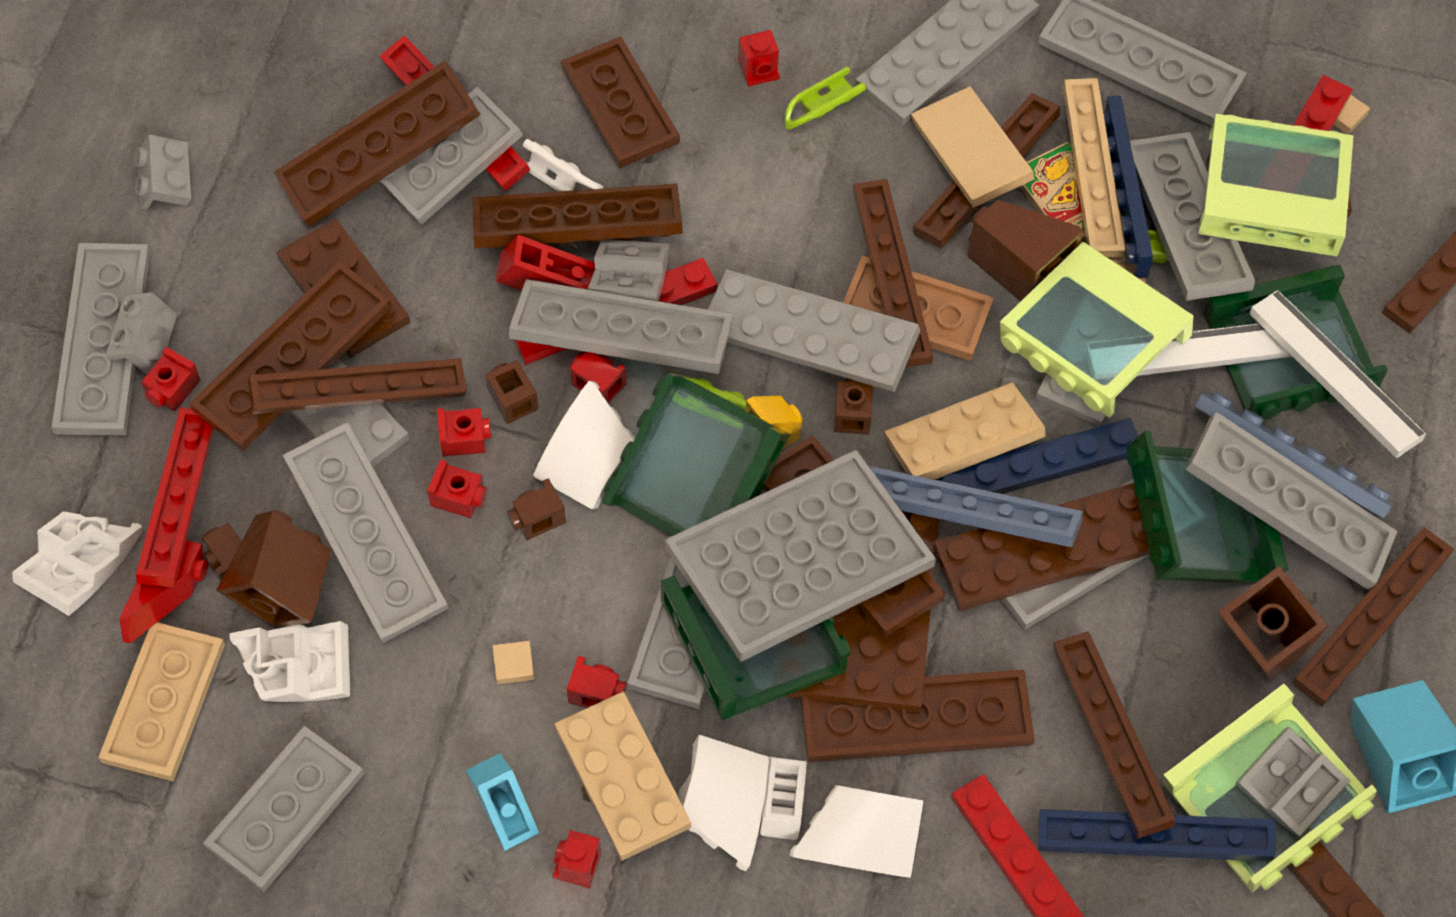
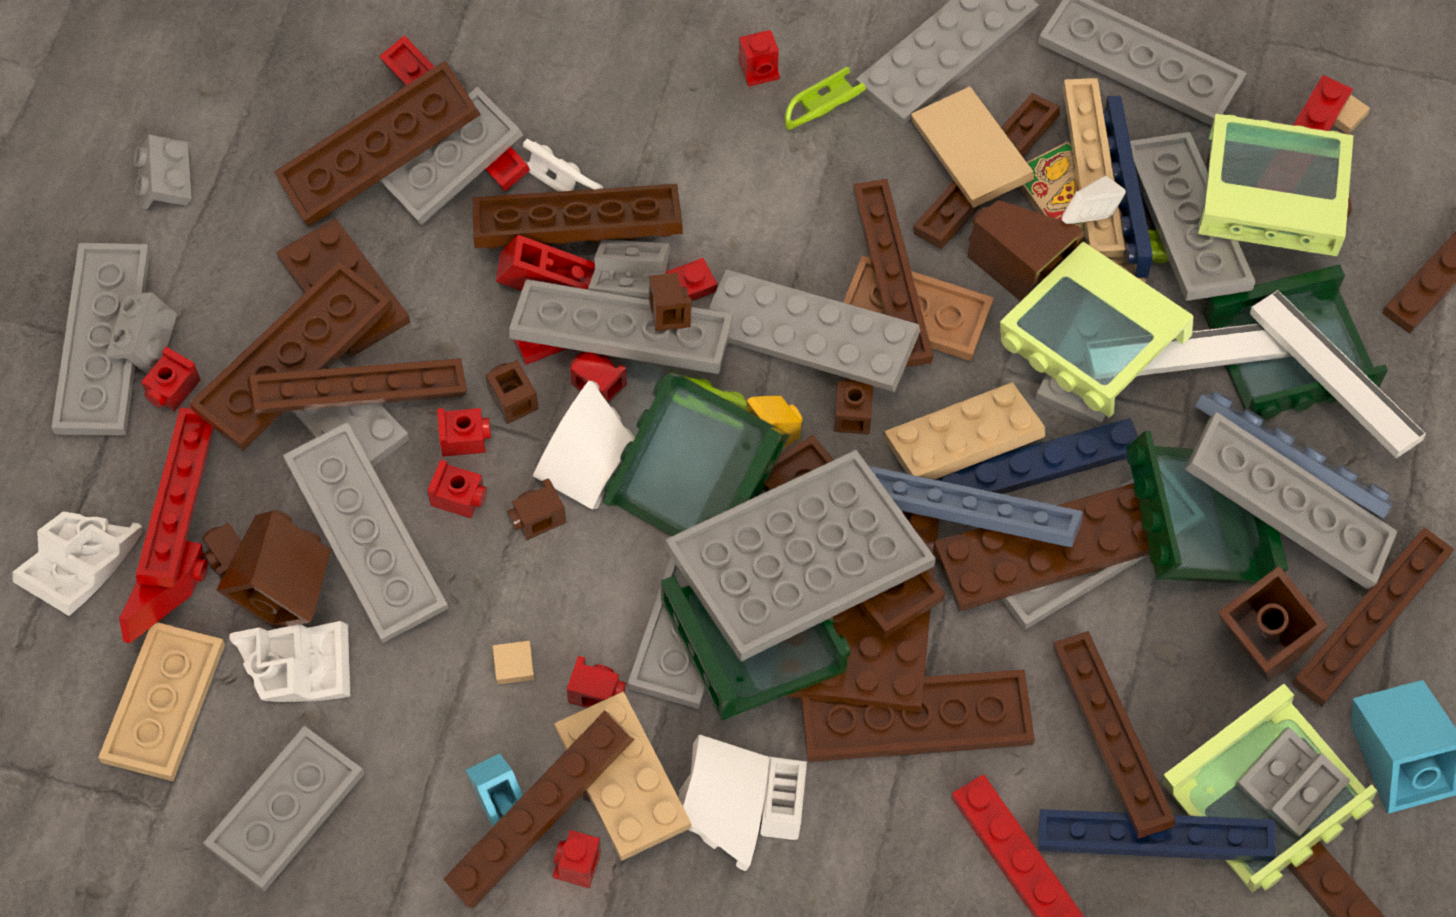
reddish brown plate [561,36,680,168] -> none
white slope [790,785,923,878] -> none
none -> reddish brown plate [443,710,635,908]
none -> reddish brown brick [648,273,692,331]
none -> white slope [1062,176,1126,224]

